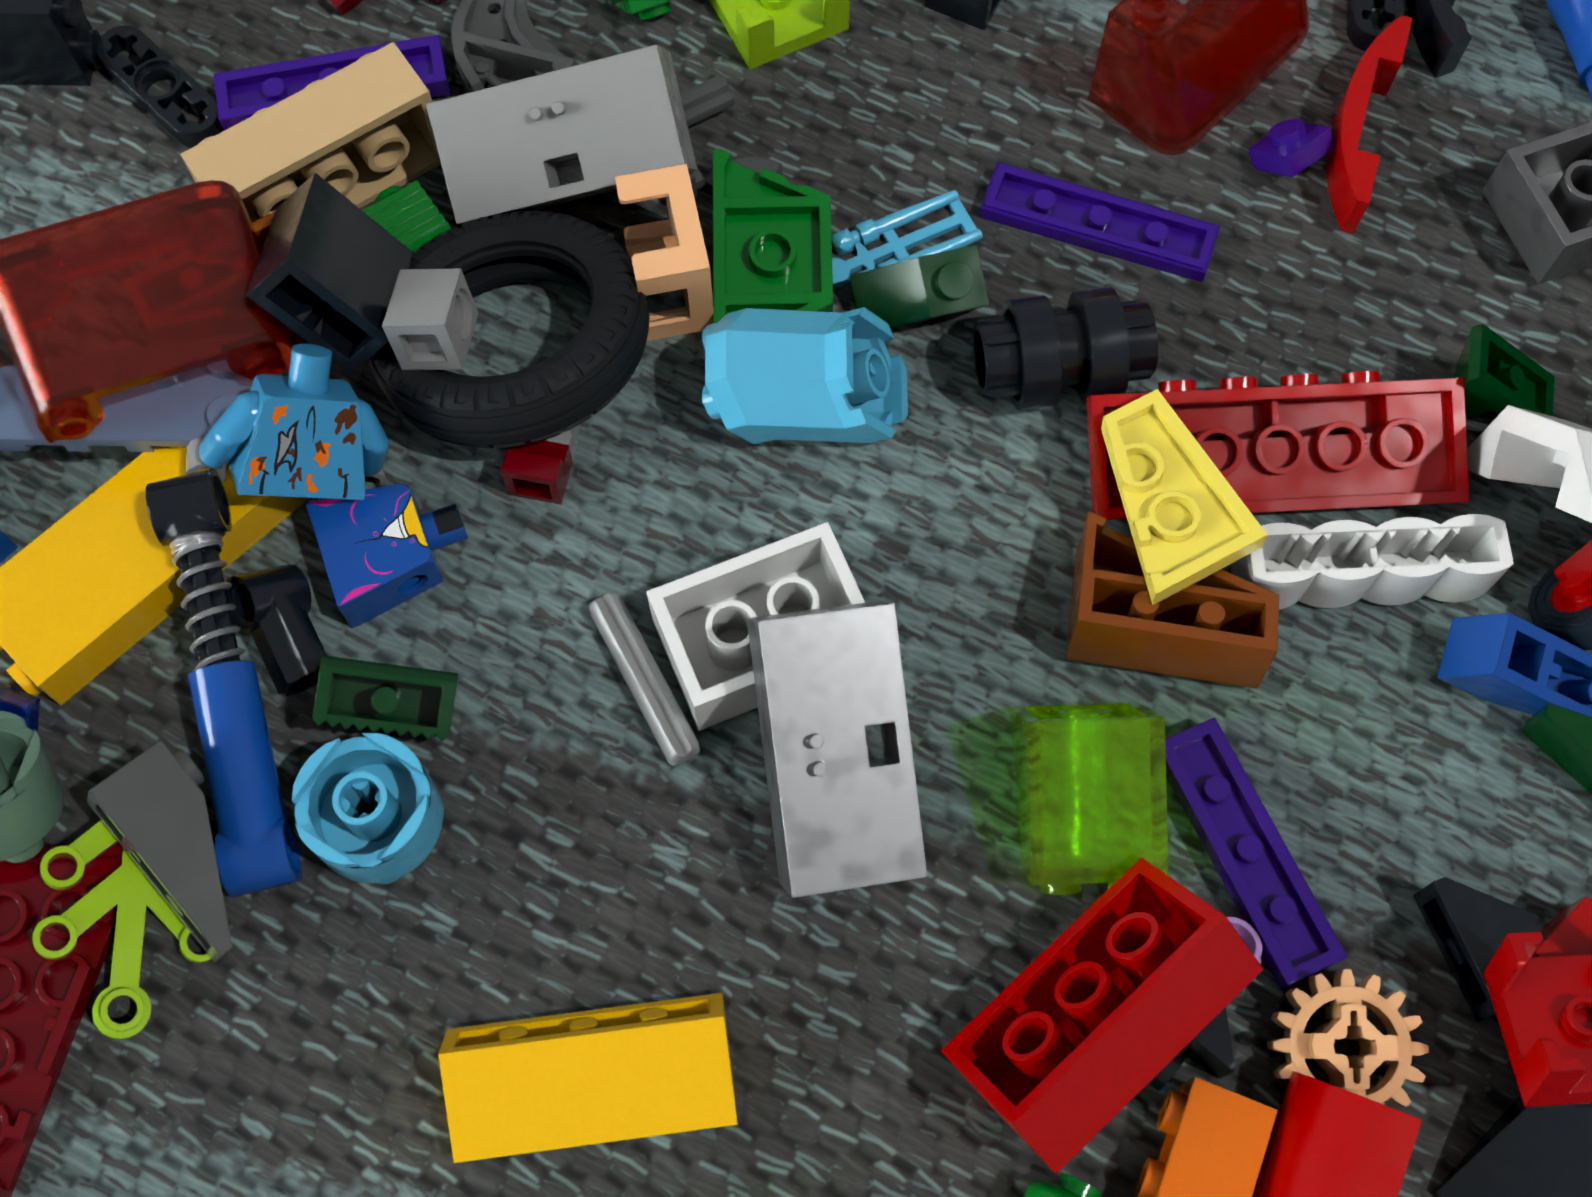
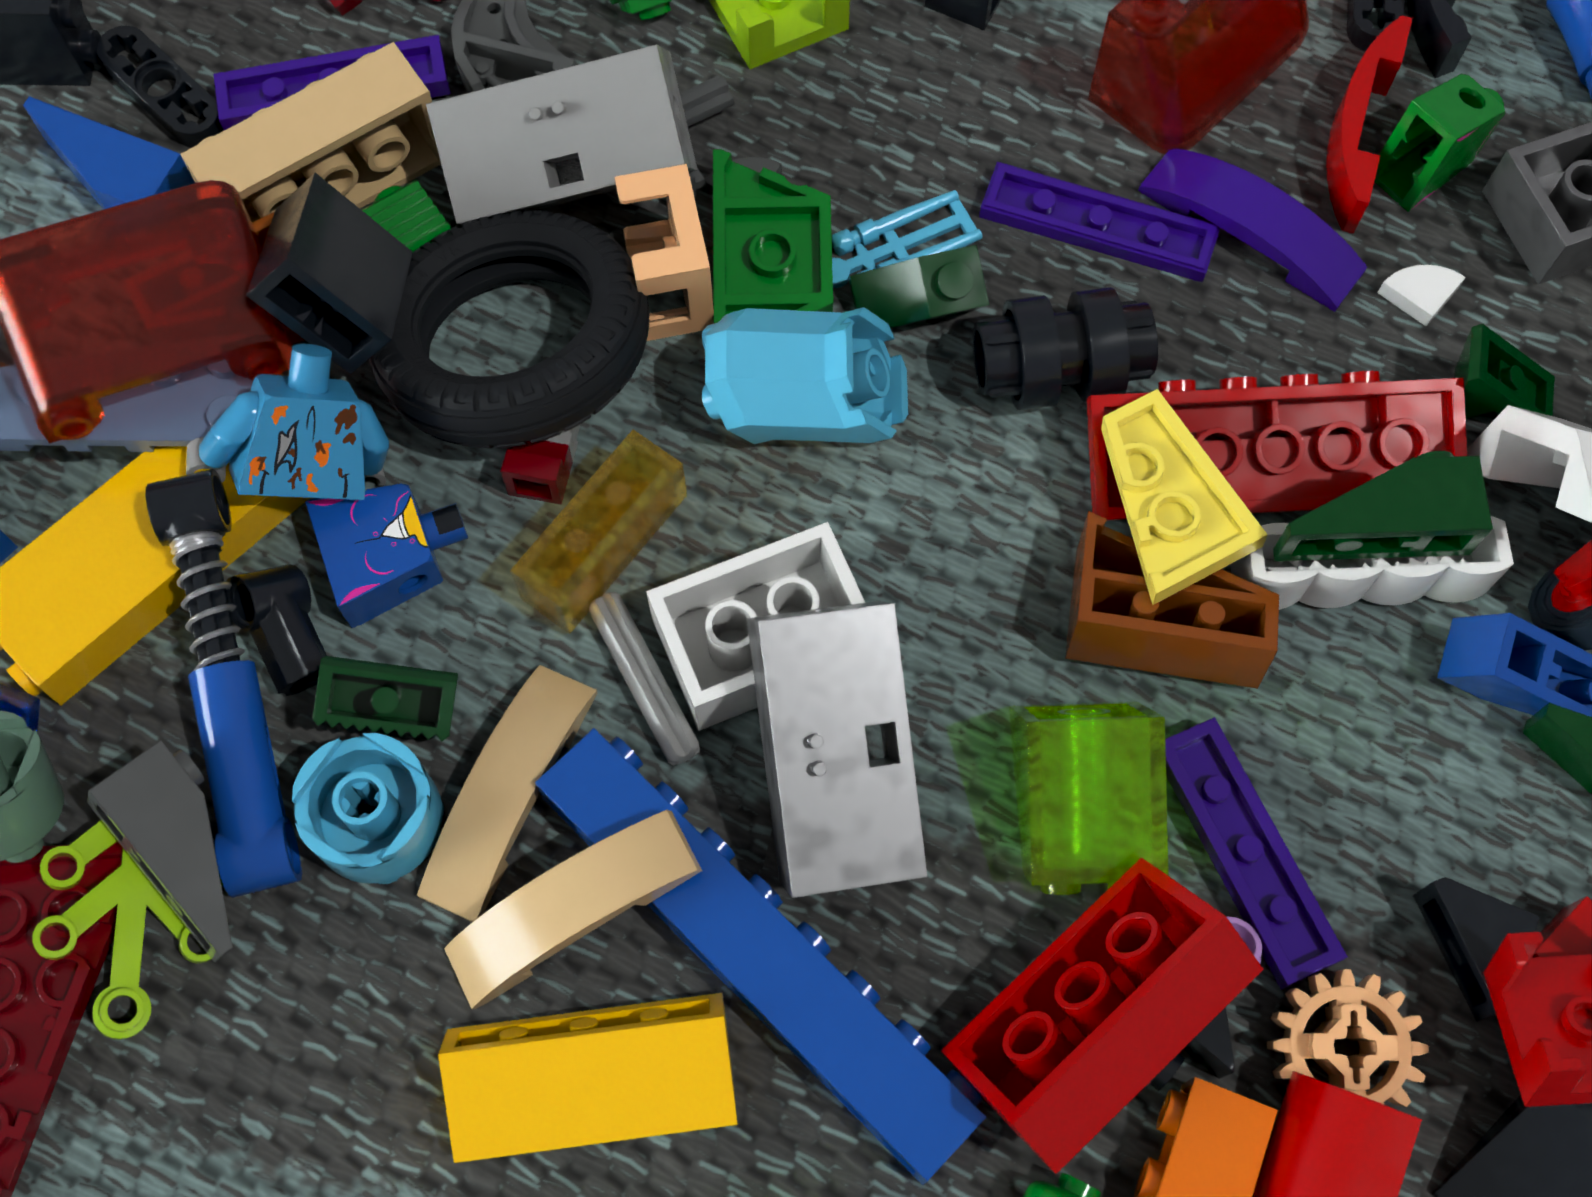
light grey brick [382,268,479,370] -> none
dark purple plate [1248,119,1335,177] -> none
none -> blue slope [23,96,197,240]
none -> tan slope [417,665,598,922]
none -> tan slope [444,810,702,1009]
none -> clear yellow brick [510,429,687,634]
none -> blue brick [535,728,986,1185]
none -> dark purple slope [1138,148,1367,312]
none -> dark green slope [1273,451,1493,561]
none -> green torso [1374,73,1506,212]
none -> white tile [1377,265,1466,326]

